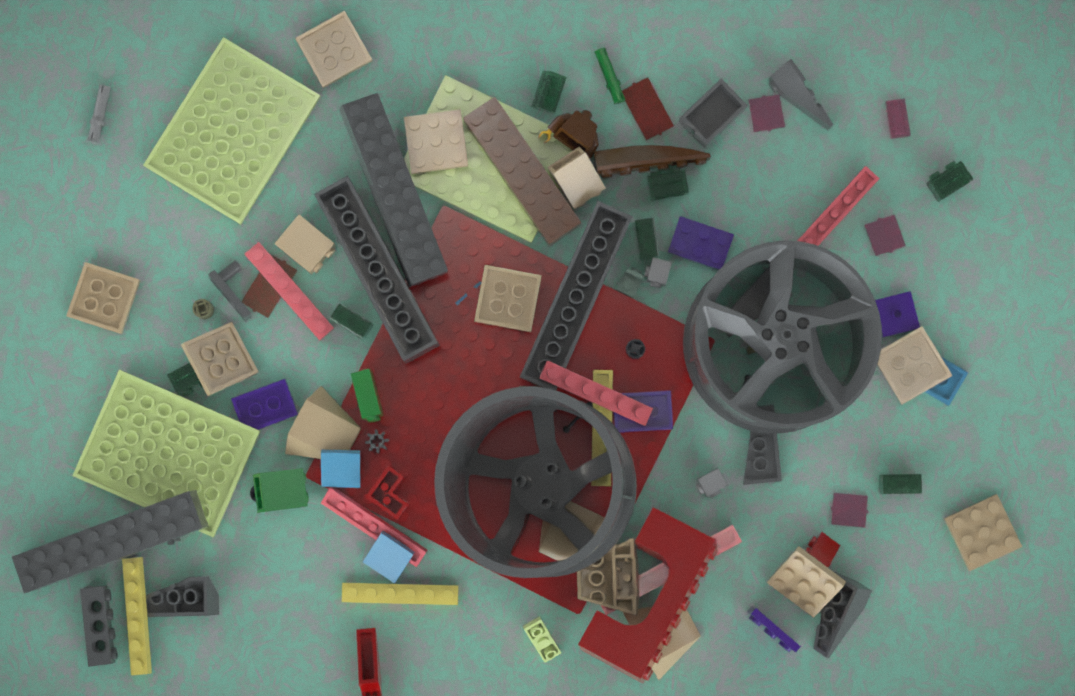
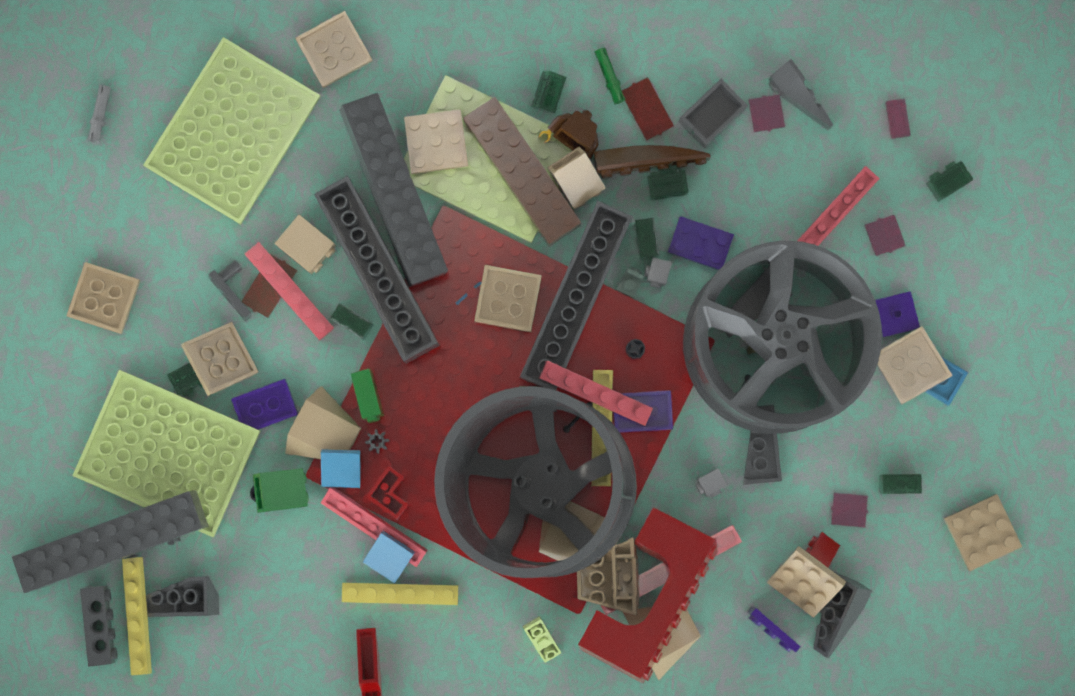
olive wheel [192,299,214,320] -> none

